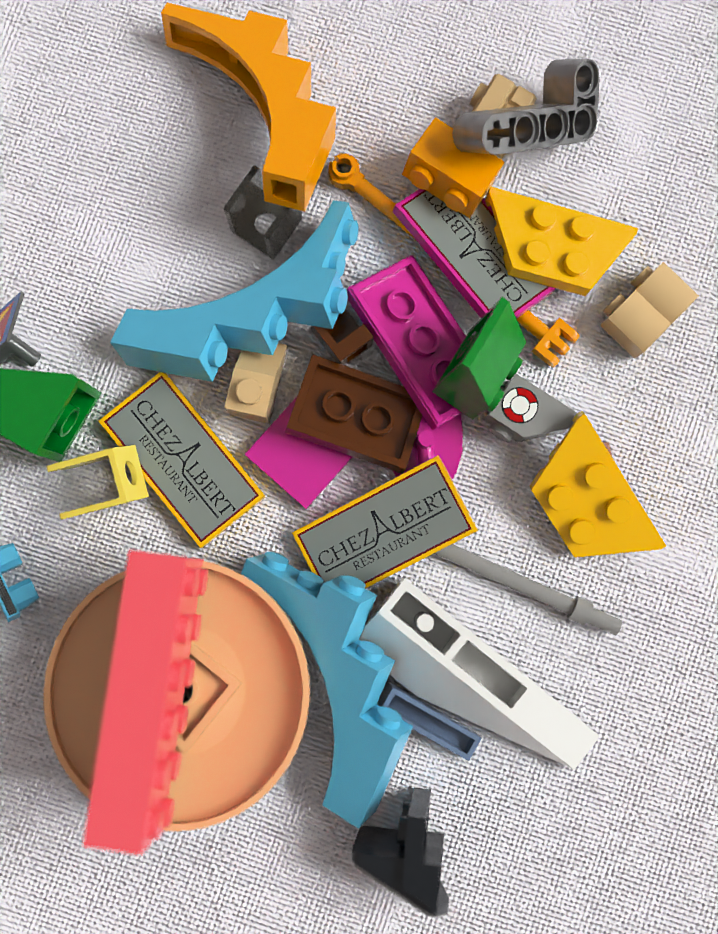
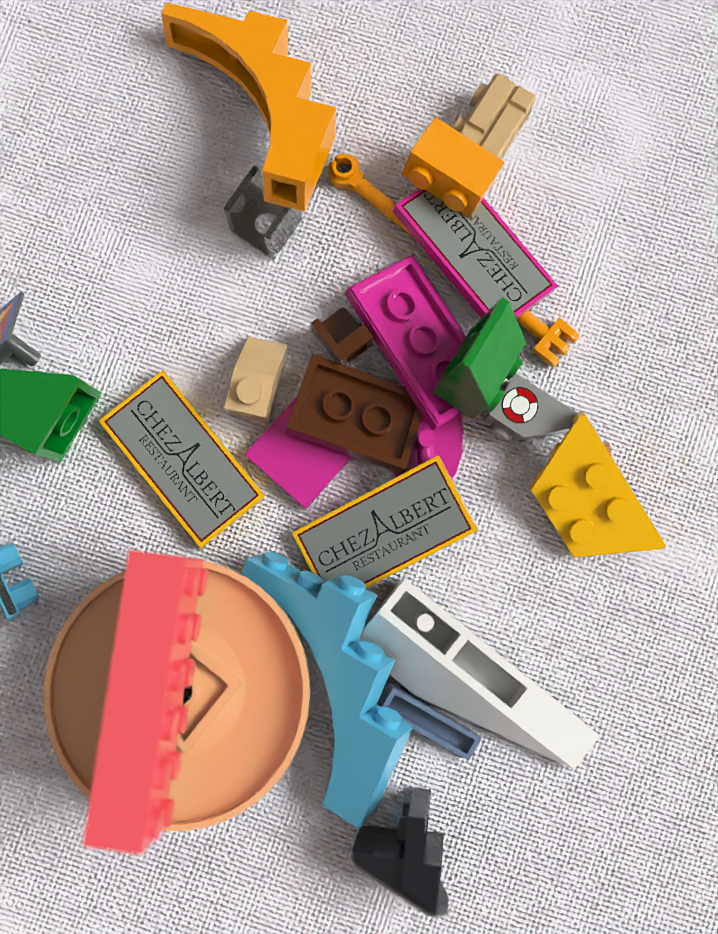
light yellow piece [46,445,149,520] -> none
medium azure arch [110,200,359,382] -> none
light grey bar [434,544,622,636] -> none
flat silver beam [452,59,600,155] -> none
yellow wing [485,186,638,296] -> none
tan brick [600,262,699,359] -> none

